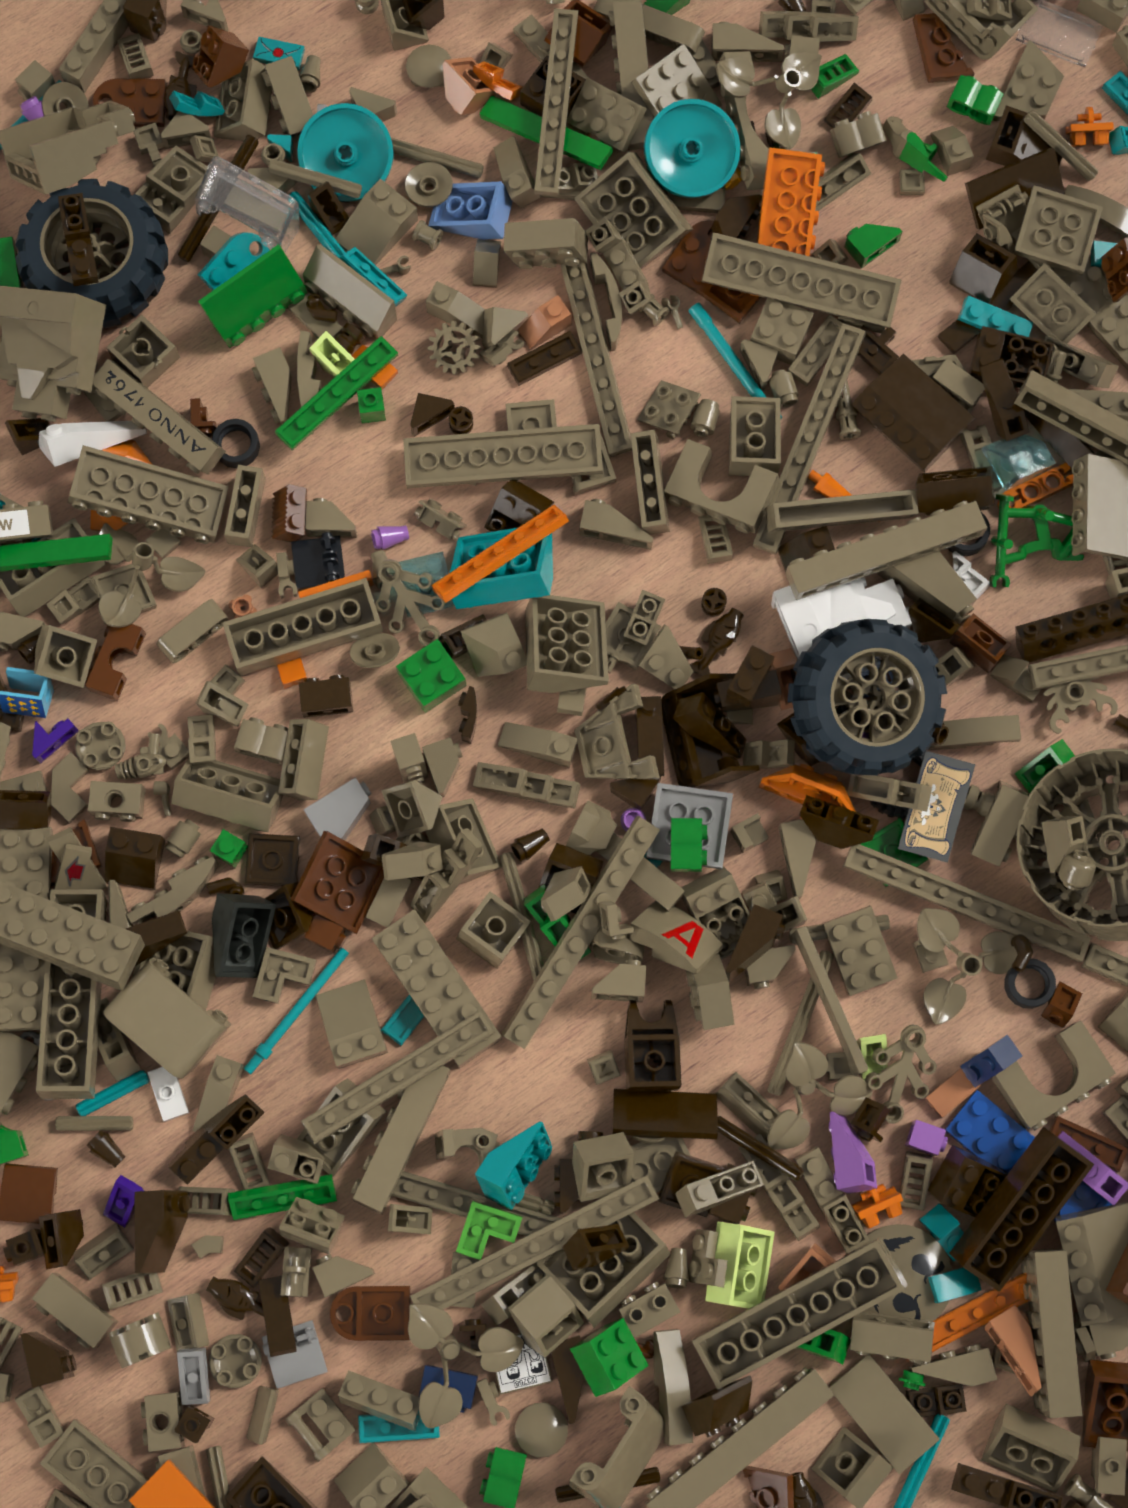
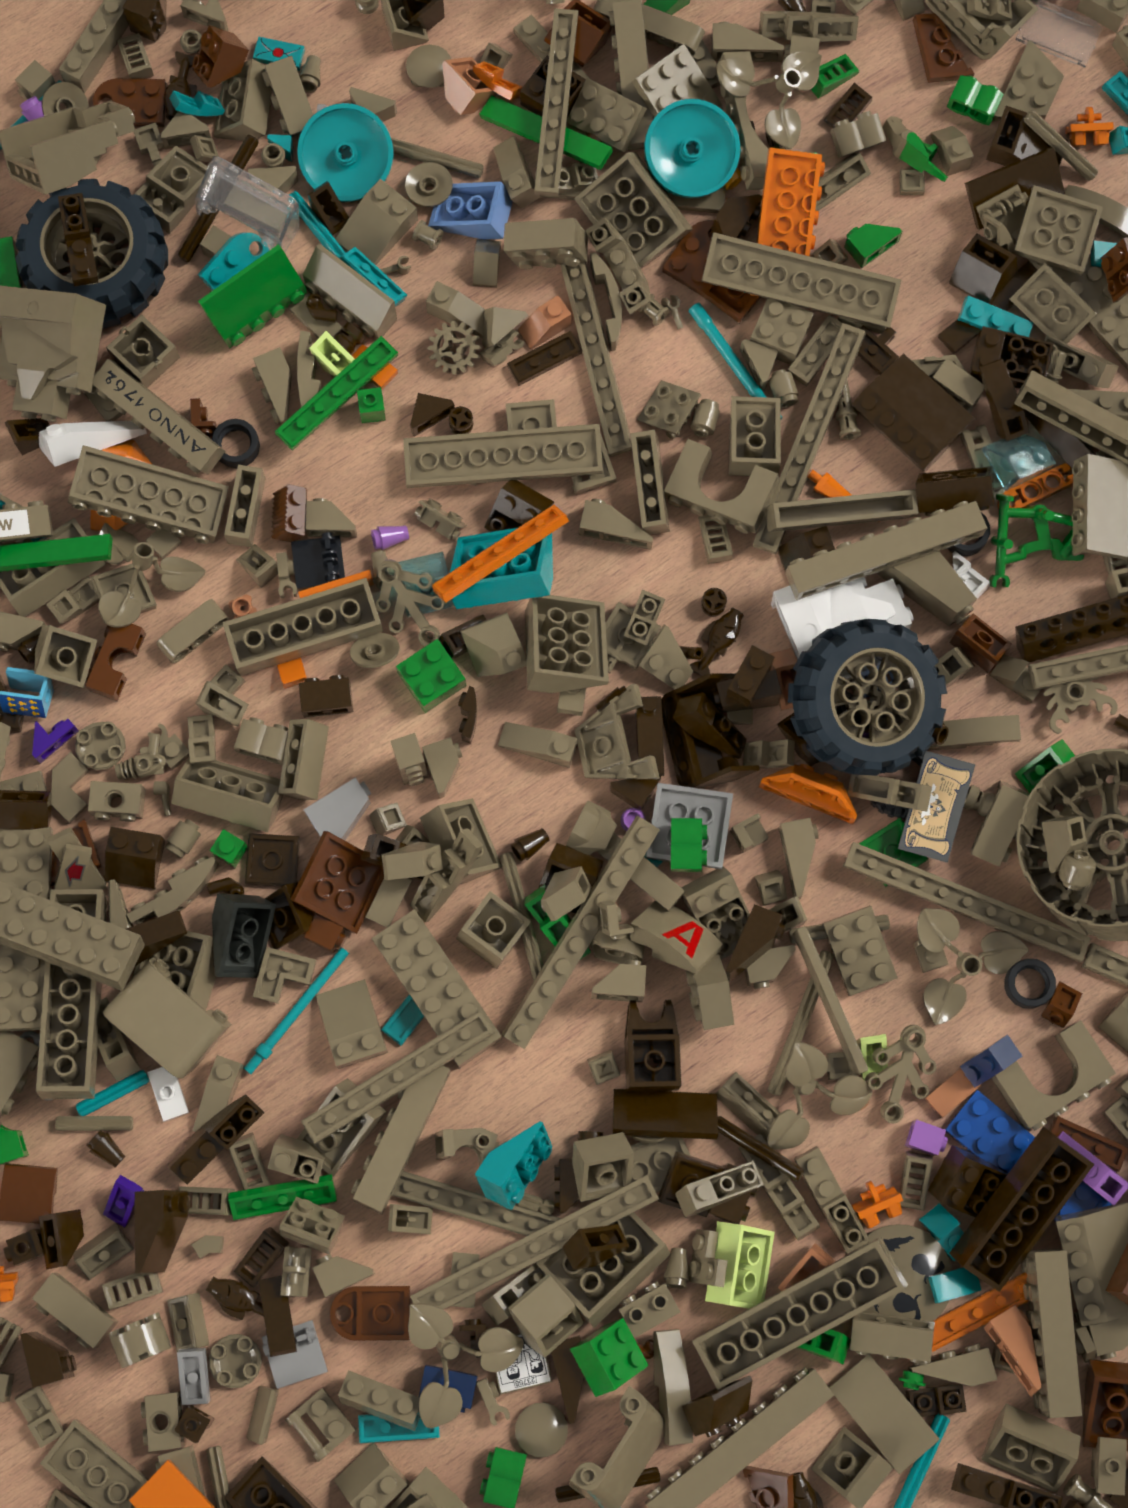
dark tan axle [268,159,362,198] -> none
dark tan slope [382,780,443,838] -> none
bright green plate [456,1200,523,1260] -> none
dark tan slope [473,762,581,809] -> none
dark tan plate [742,881,777,911] -> none
dark brown slope [799,795,879,849] -> none
medium lavender slope [829,1112,877,1194] -> none
dark brown bracket [850,1097,890,1143] -> none
dark brown slope [908,598,961,643] -> none
dark brown arm [1011,934,1033,972] -> none

